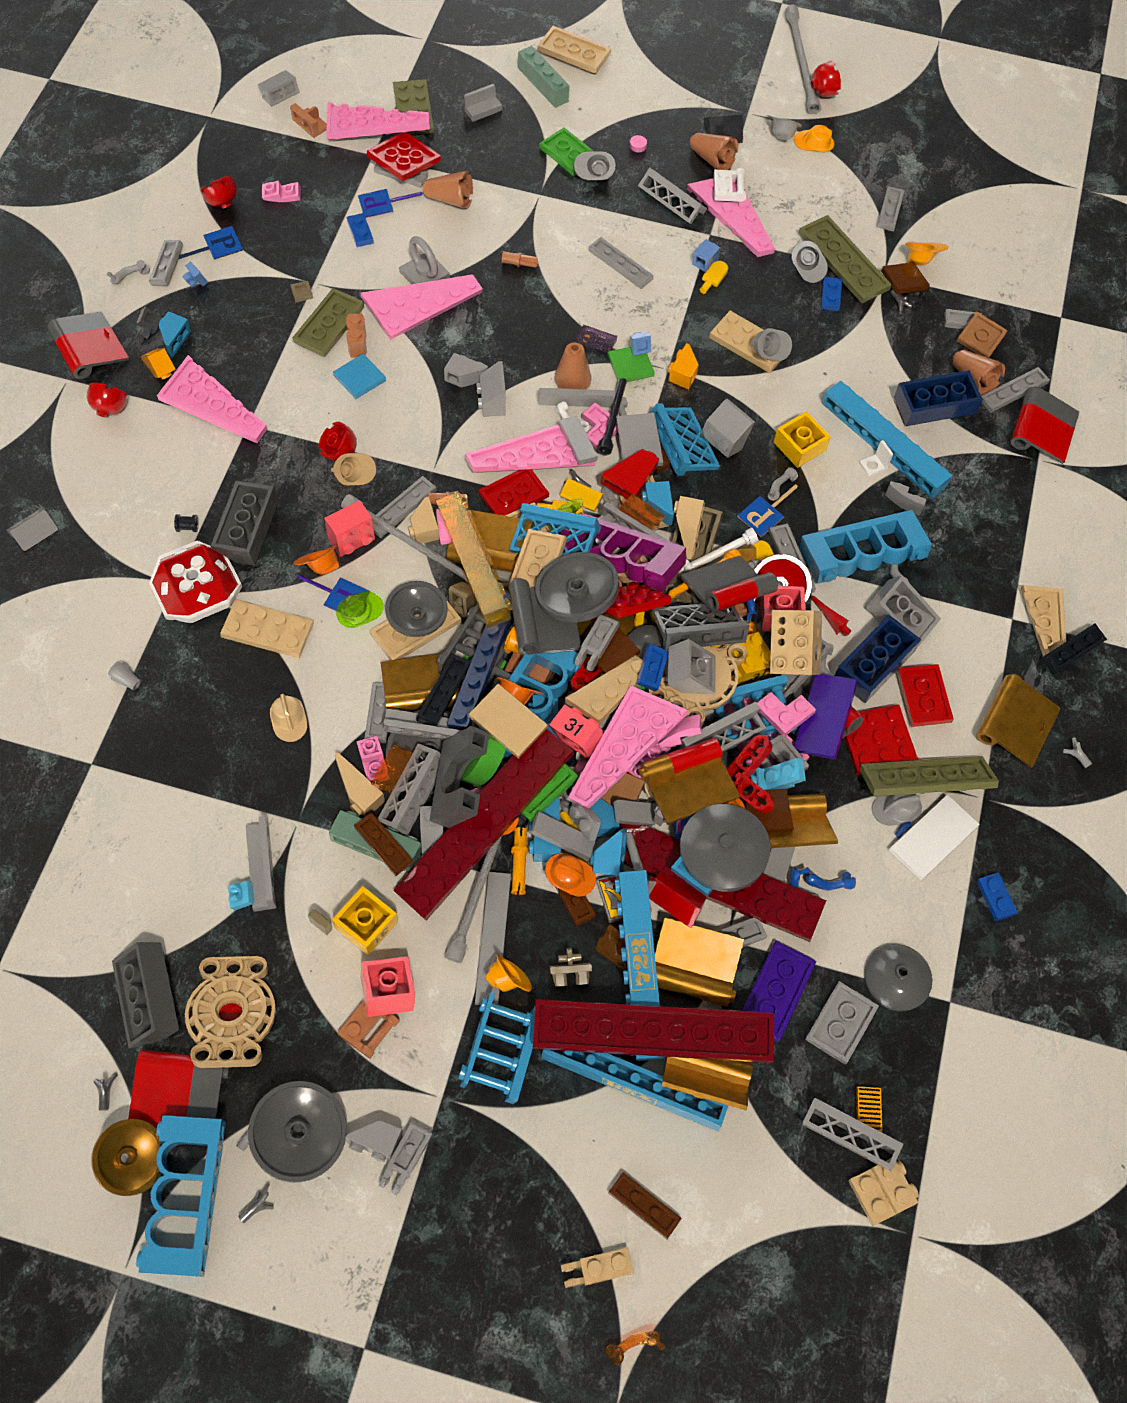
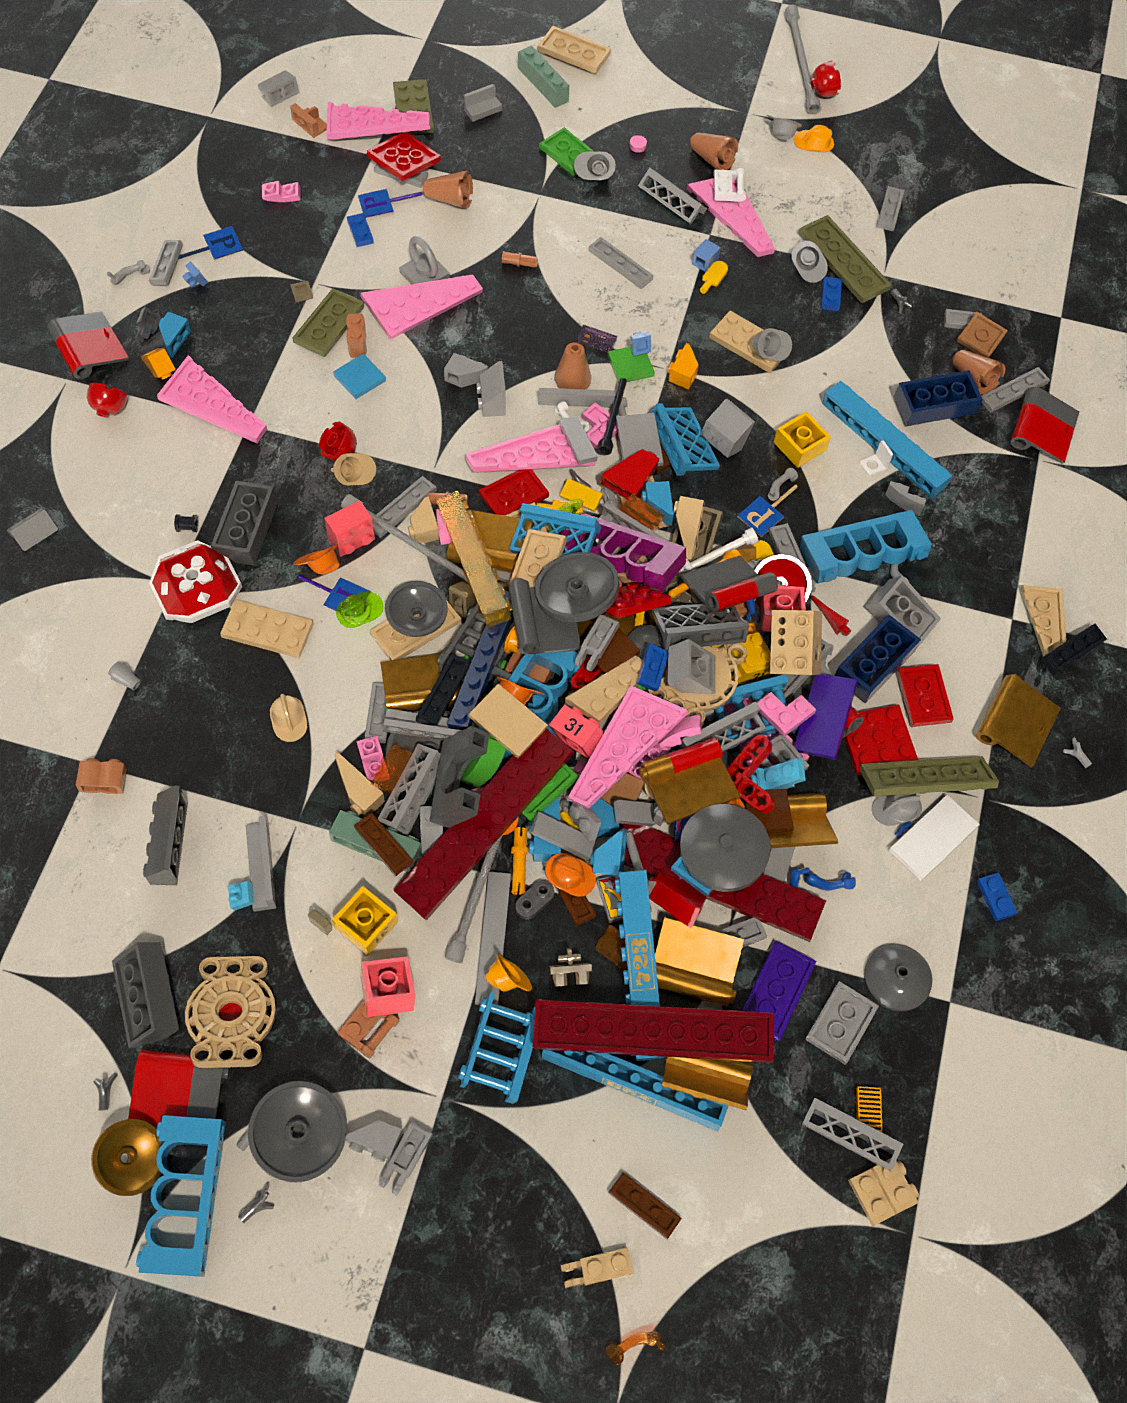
red cylinder [200,175,237,209] -> none
black slope [704,115,743,143] -> none
reddish brown tile [881,262,930,294] -> none
light orange piece [906,242,949,265] -> none
none -> nougat brick [76,758,127,794]
none -> dark grey slope [143,786,188,885]
none -> flat silver plate [516,881,554,919]

